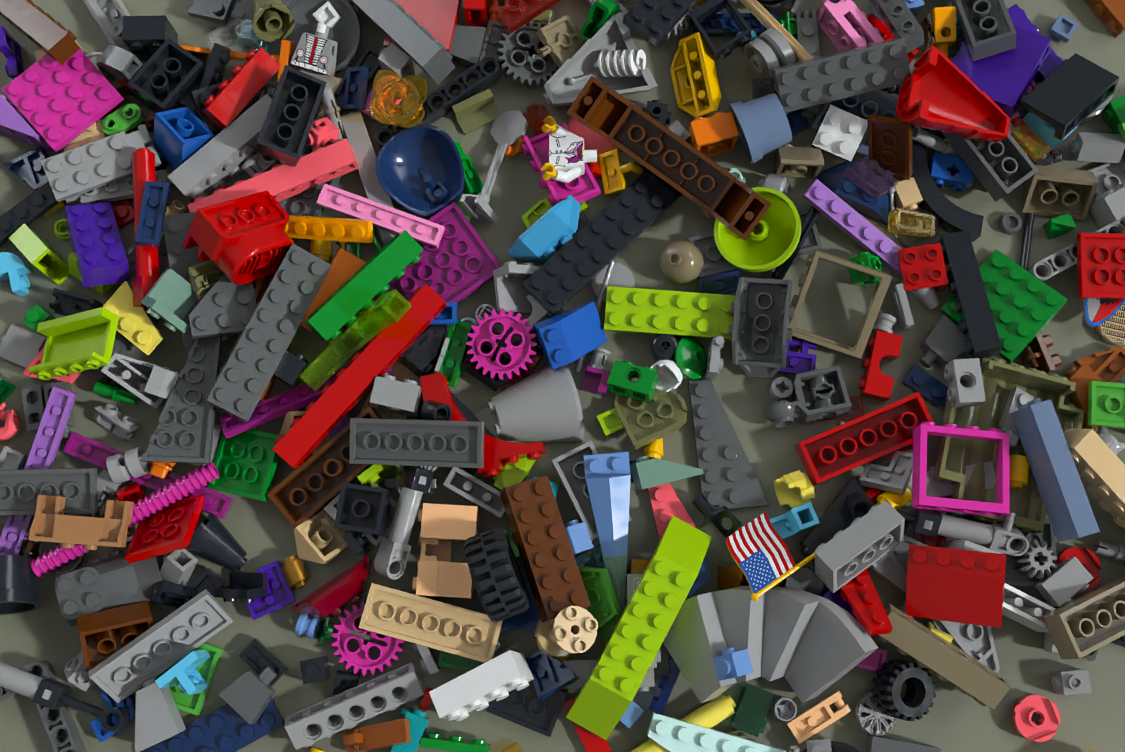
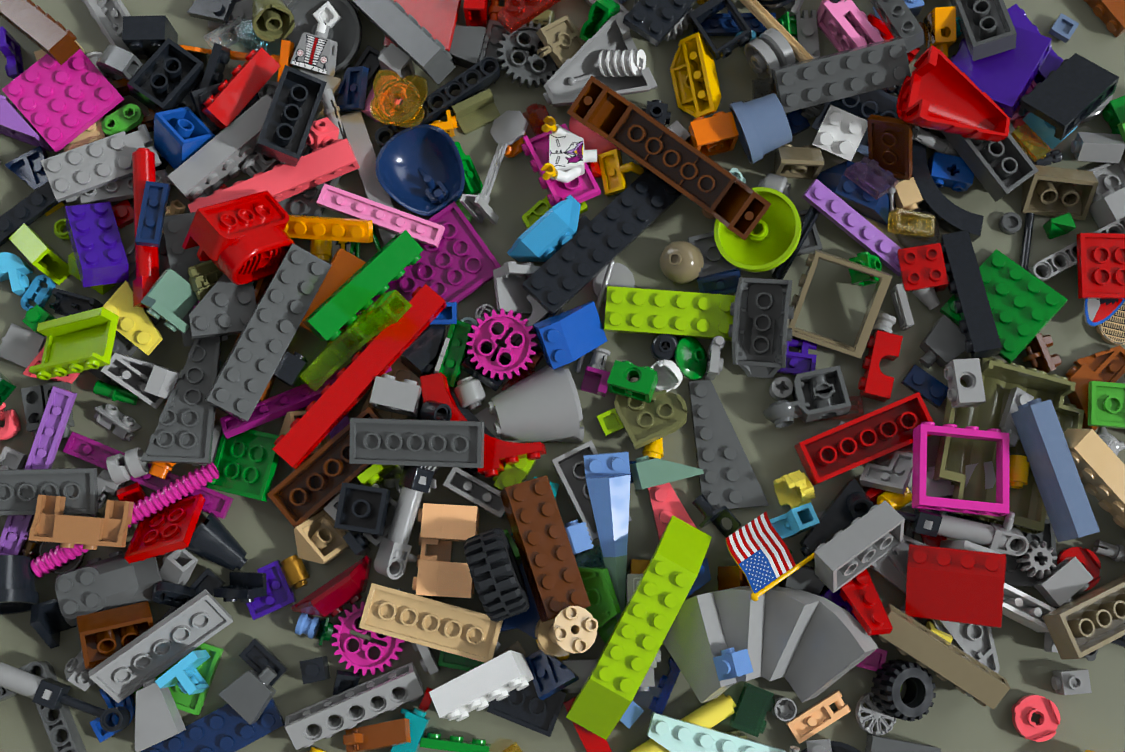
none -> dark azure beam [21,274,56,311]
none -> black panel [30,598,77,649]
none -> light orange bracket [429,109,458,137]
none -> light grey head [454,376,486,410]

